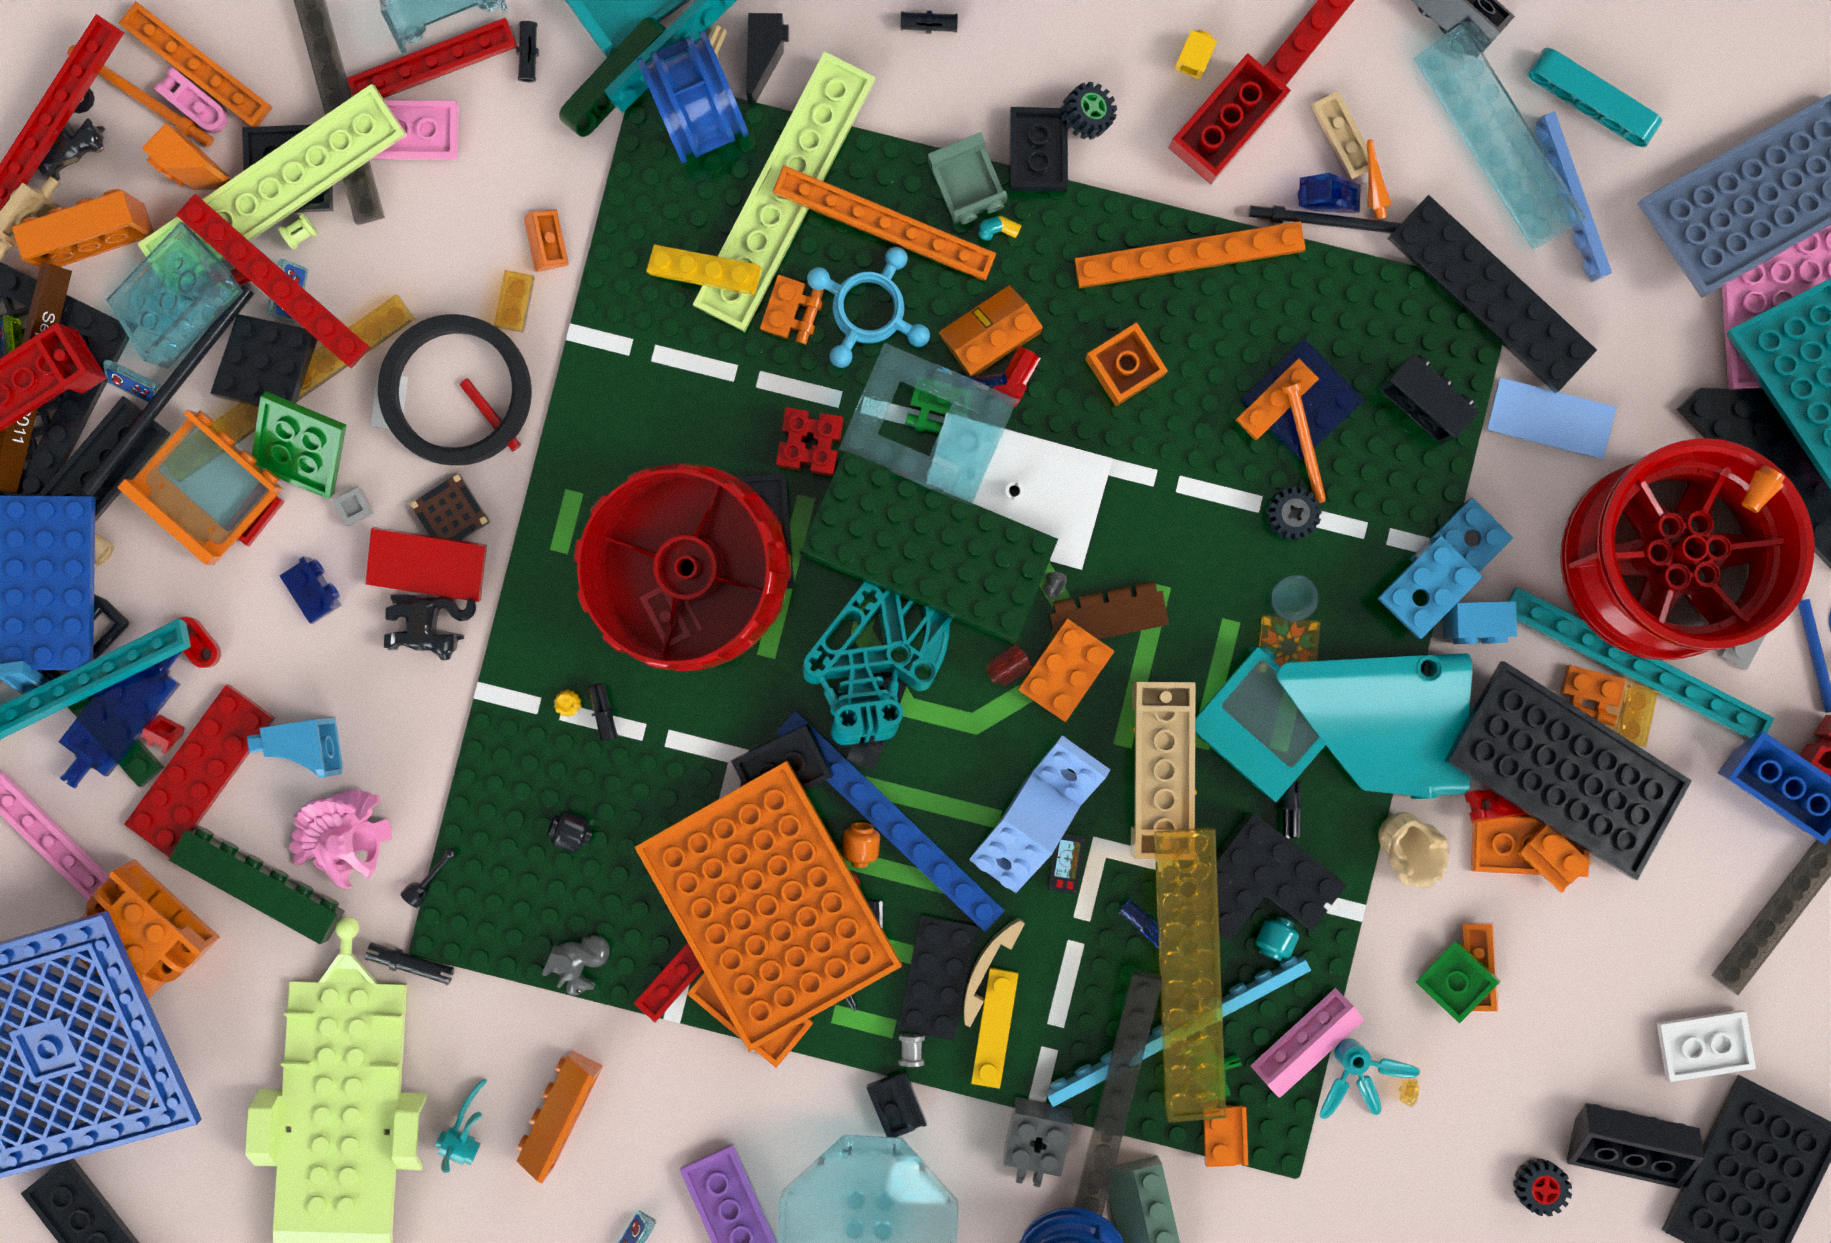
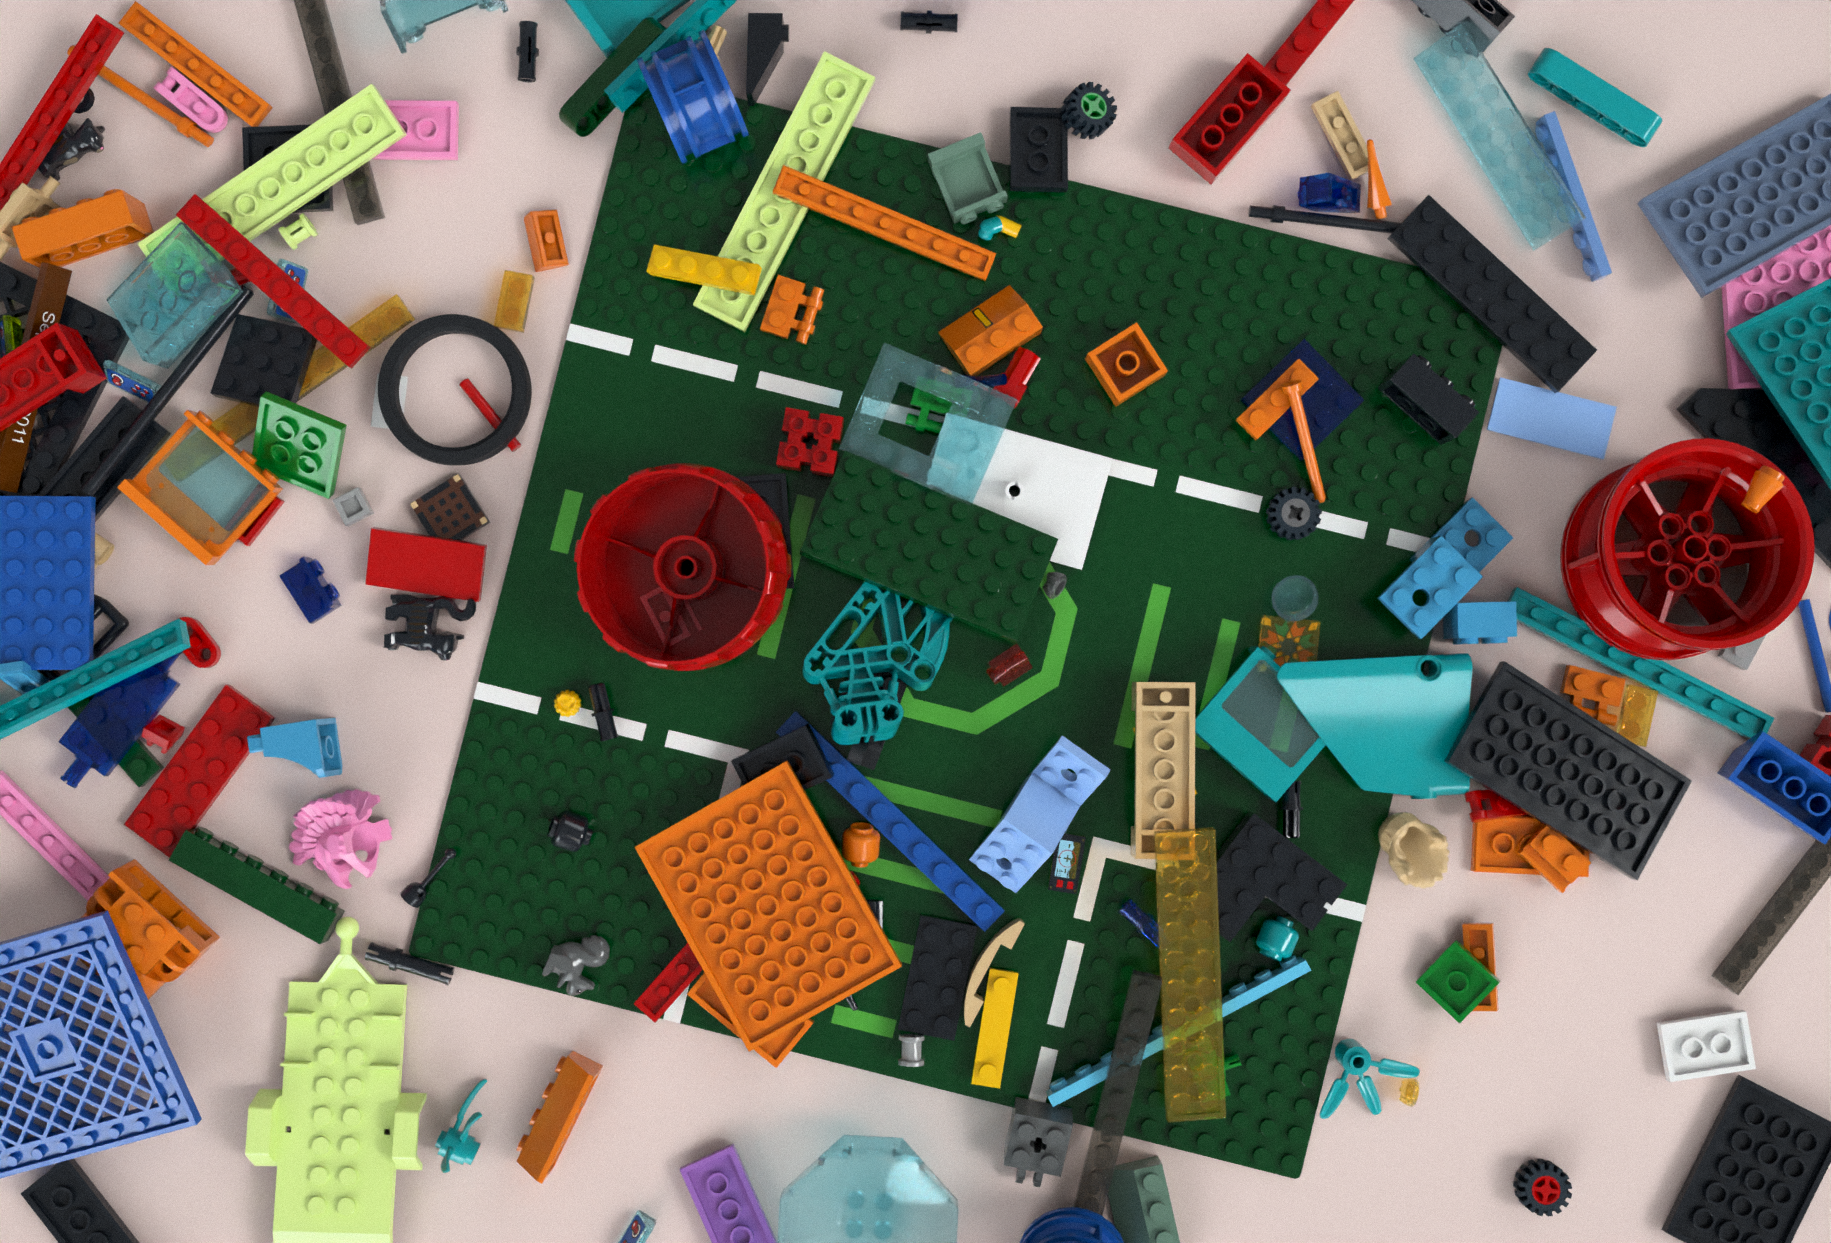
orange slope [142,123,231,190] -> none
red plate [346,17,518,98] -> none
medium azure piece [807,247,930,368] -> none
black plate [867,1070,927,1140] -> none
orange plate [1018,618,1115,722] -> none
reddish brown windscreen [1050,581,1169,639] -> none
orange plate [1074,221,1306,289] -> none
yellow brick [1174,29,1218,80] -> none
orange plate [1203,1105,1248,1167] -> none
bright pink panel [1250,988,1364,1097] -> none
black slope [1567,1103,1704,1189] -> none

